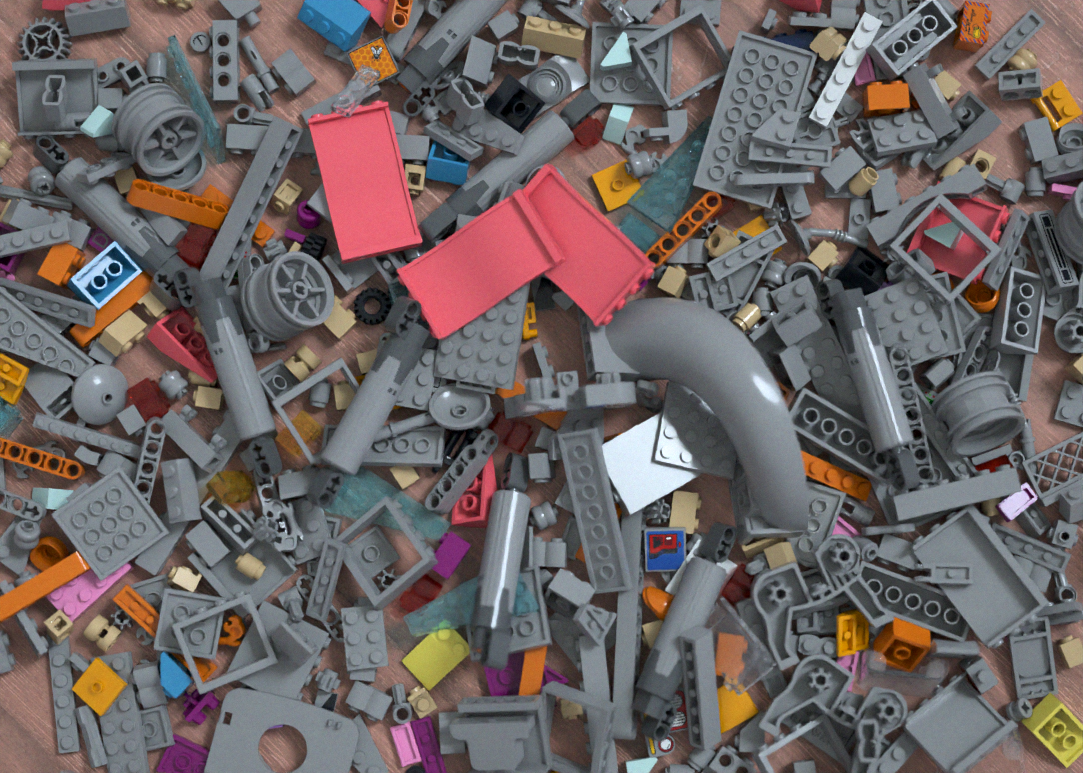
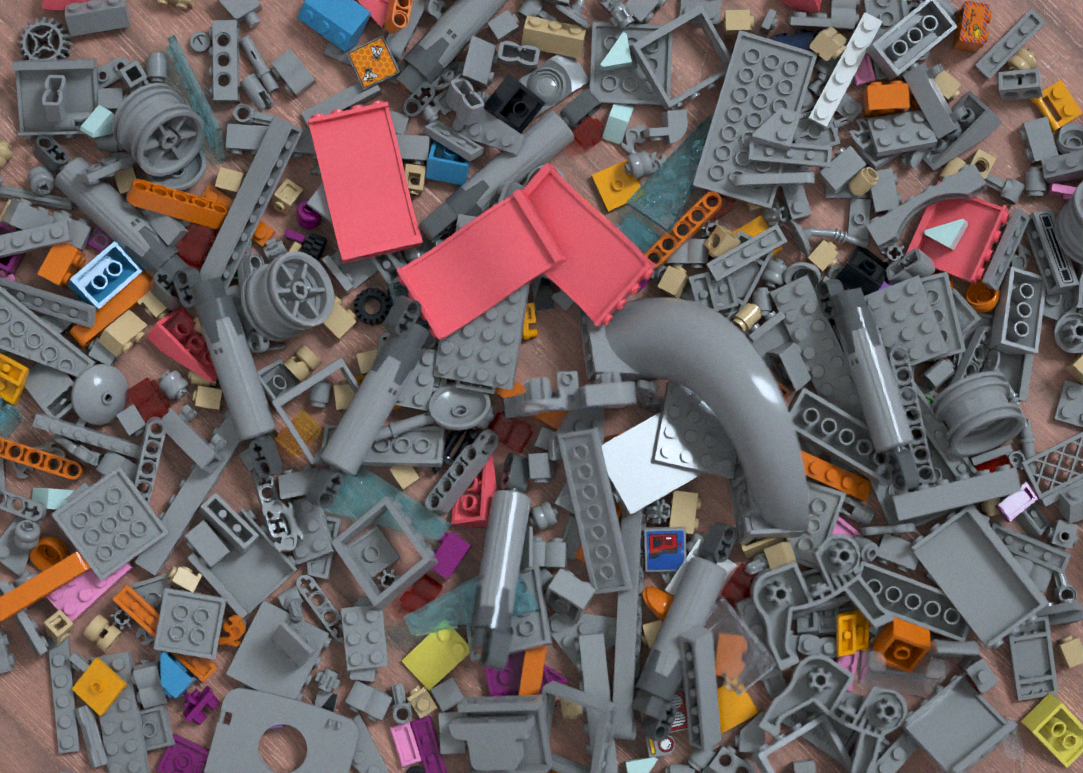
light grey brick [161,458,202,524] -> none
light grey window [172,590,278,694] -> none
clear yellow brick [206,470,256,504] -> none
tan brick [235,552,267,581] -> none
light grey gear [253,516,279,543] -> none
light grey plate [305,538,347,622] -> none
clear plate [331,64,380,118] -> none
light grey plate [532,342,558,391] -> none
light grey wing [572,603,617,646] -> none
light grey brick [771,298,823,347] -> none
light grey brick [855,719,880,762] -> none
light grey window [887,193,1002,306] -> none
light grey hinge [914,562,973,585] -> none
light grey wheel [1006,698,1032,722] -> none
none -> light grey helmet [53,434,97,465]
none -> tan brick [215,167,246,194]
none -> light grey piece [431,677,464,712]
none -> tan brick [722,9,754,40]

